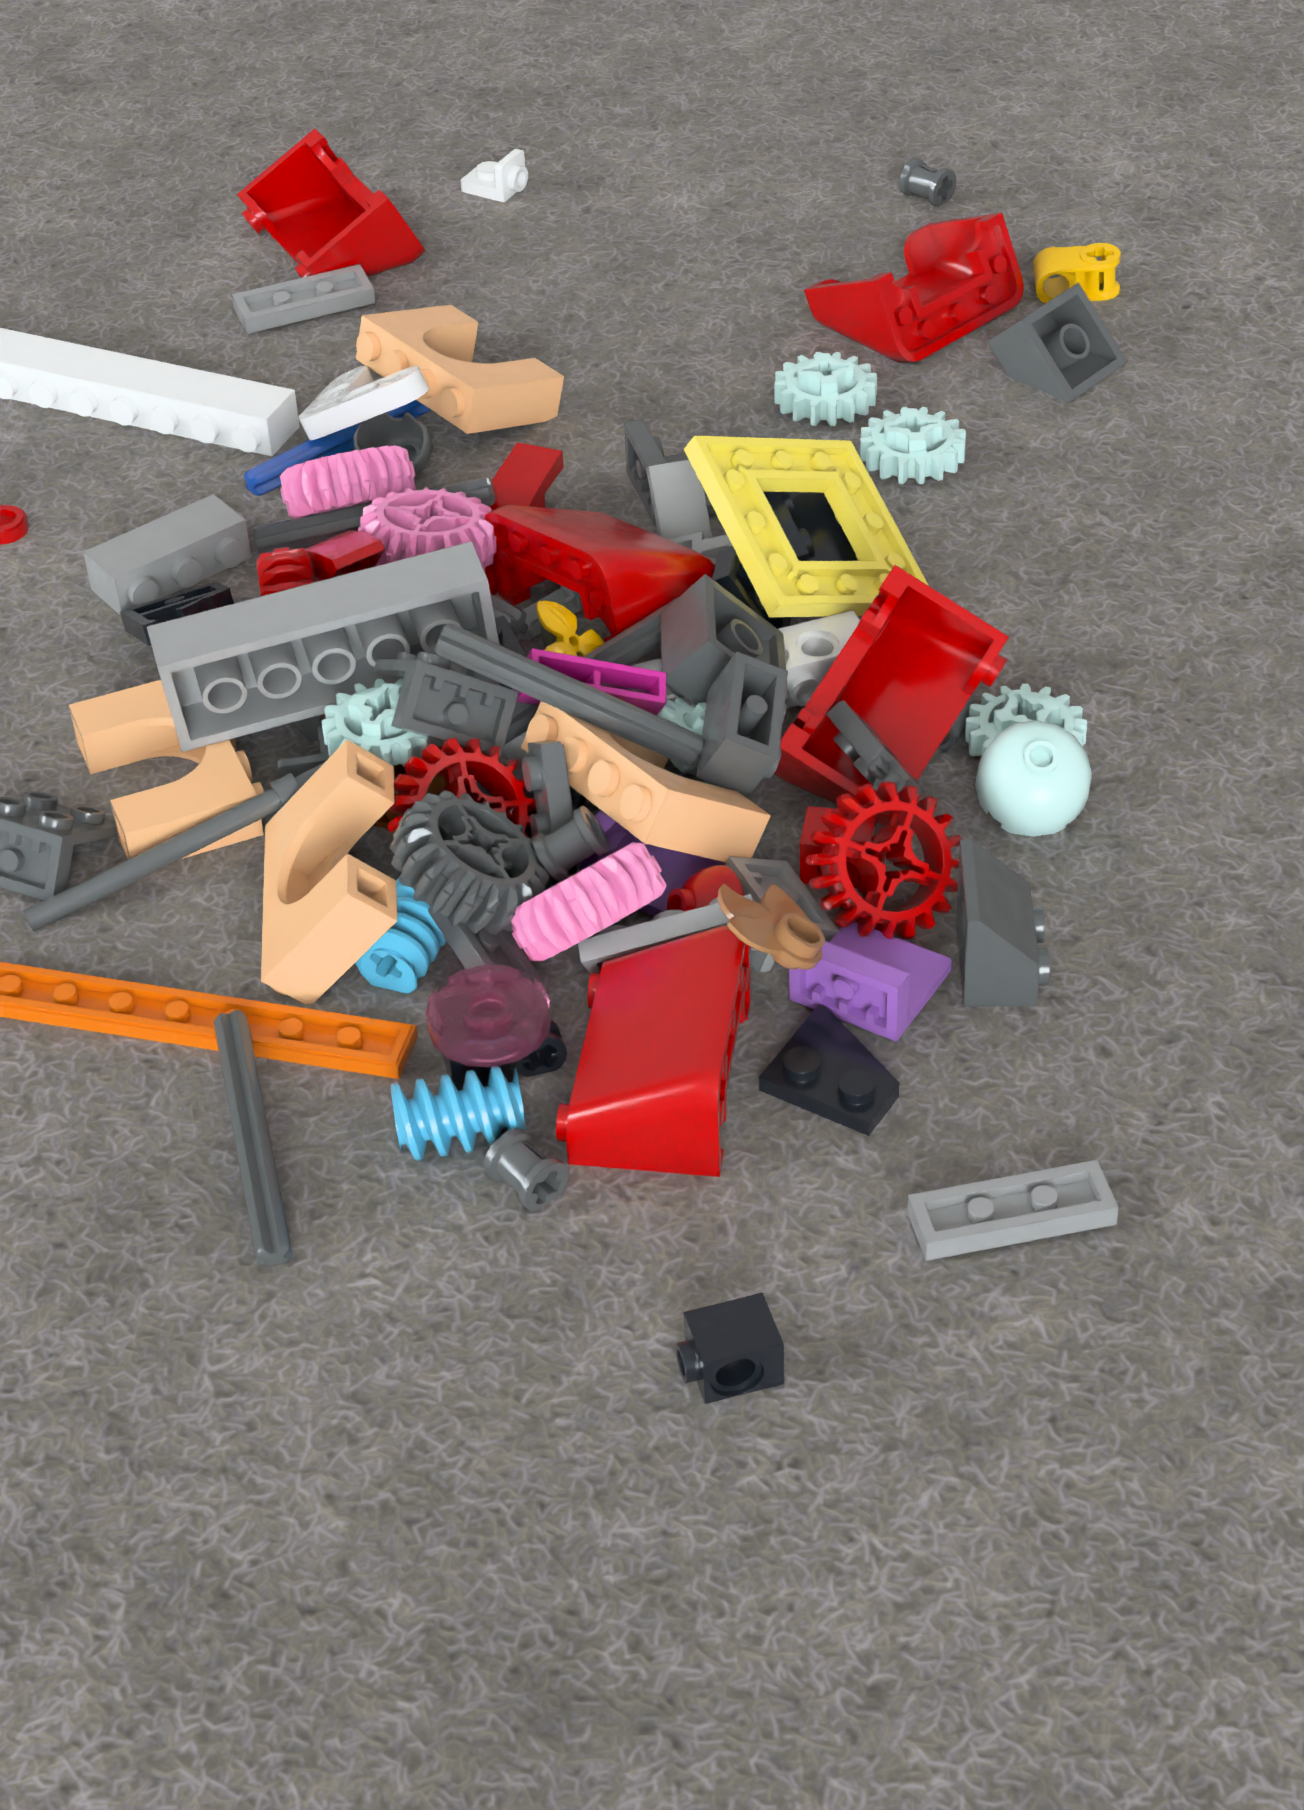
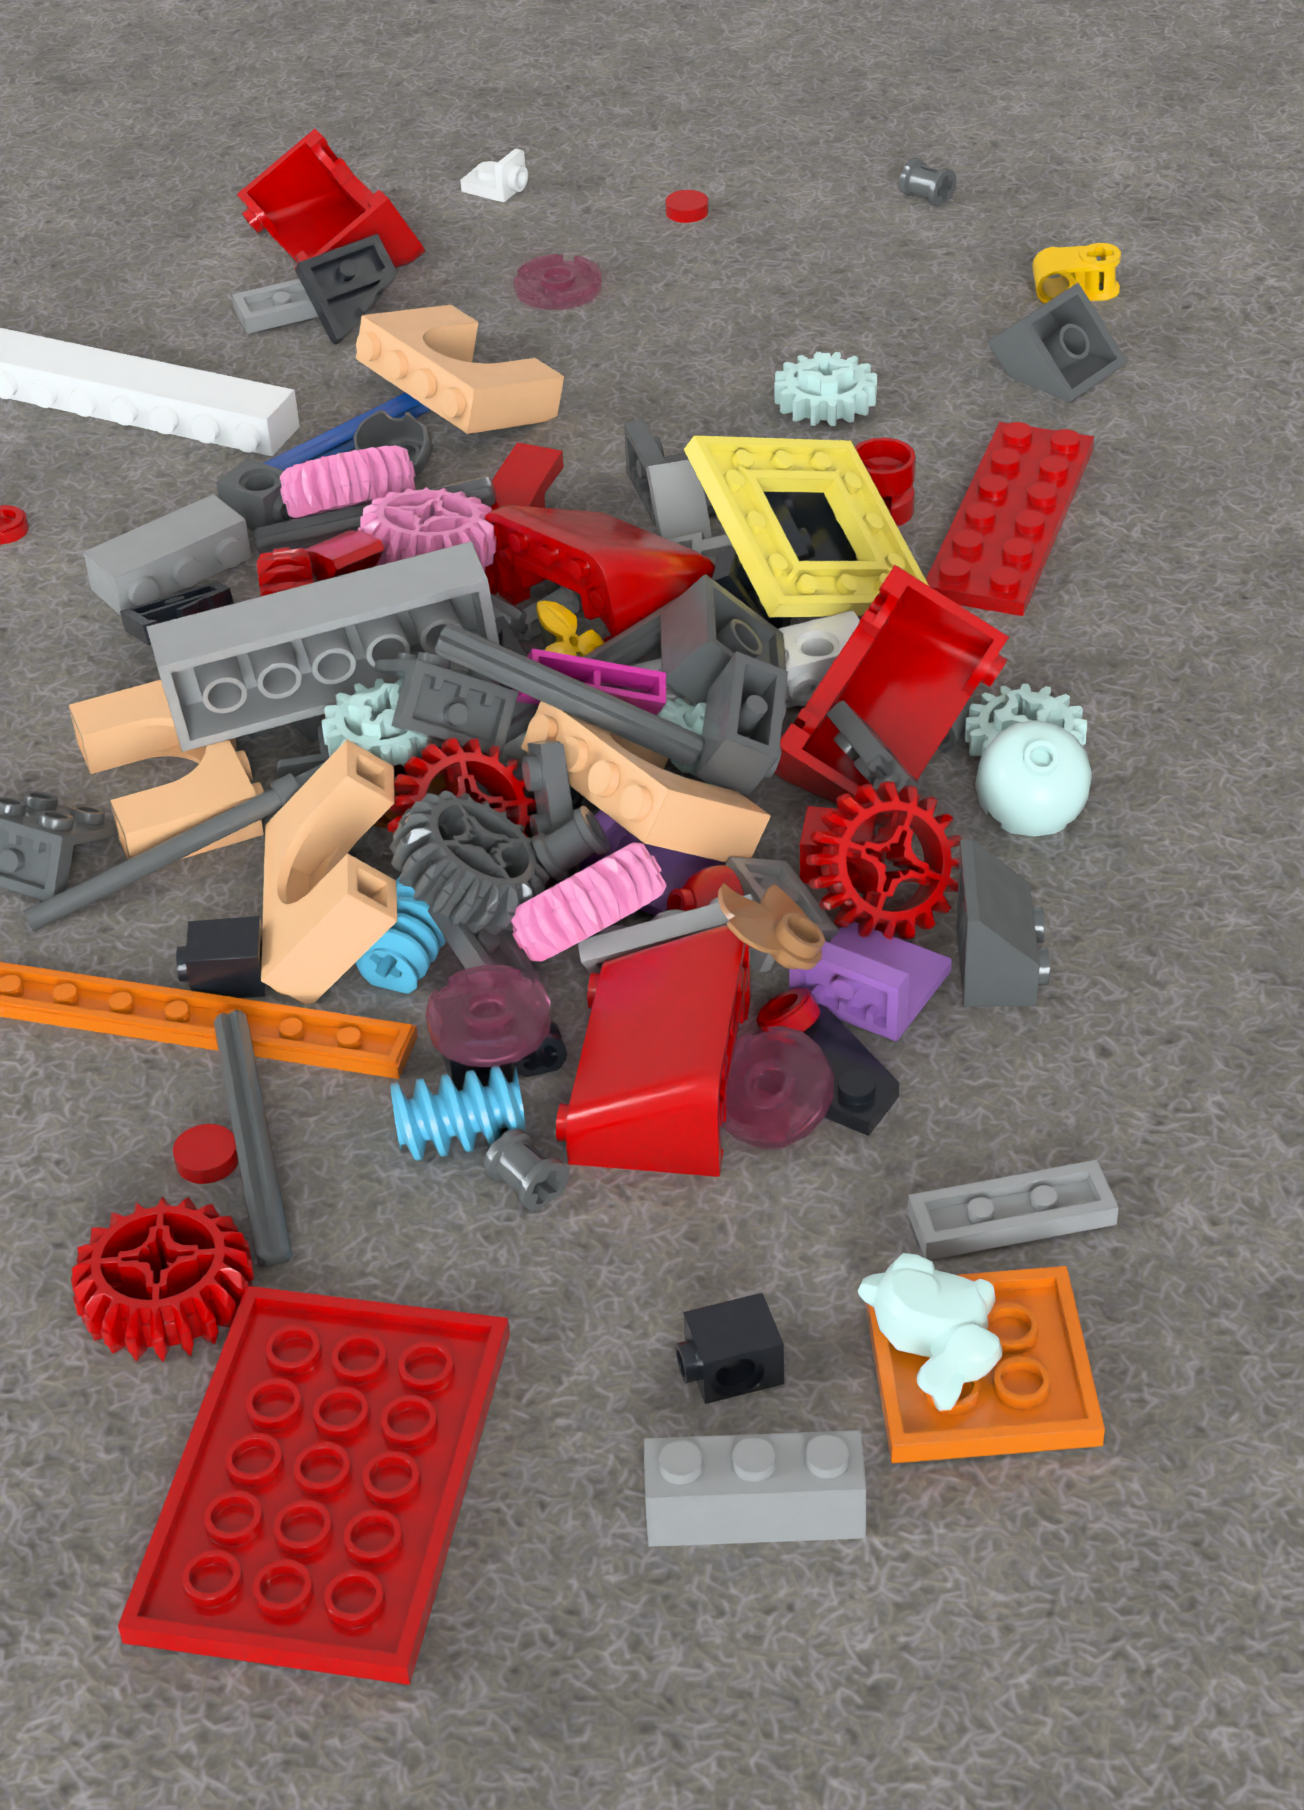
white beam [298,366,429,440] -> none
red windscreen [804,212,1024,363] -> none
light aqua gear [860,407,966,484] -> none
none -> red gear [71,1196,254,1362]
none -> red plate [118,1286,510,1685]
none -> red tile [173,1124,238,1184]
none -> black brick [176,916,265,998]
none -> dark grey brick [217,458,295,531]
none -> black wing [295,234,398,345]
none -> clear pink tile [514,254,602,310]
none -> light grey brick [644,1430,867,1547]
none -> red tile [665,190,709,223]
none -> clear pink tile [722,1026,834,1149]
none -> red tile [757,988,821,1043]
none -> red wheel [855,437,916,526]
none -> light aqua animal [858,1253,1003,1411]
none -> orange plate [865,1266,1105,1464]
none -> red plate [926,422,1094,616]

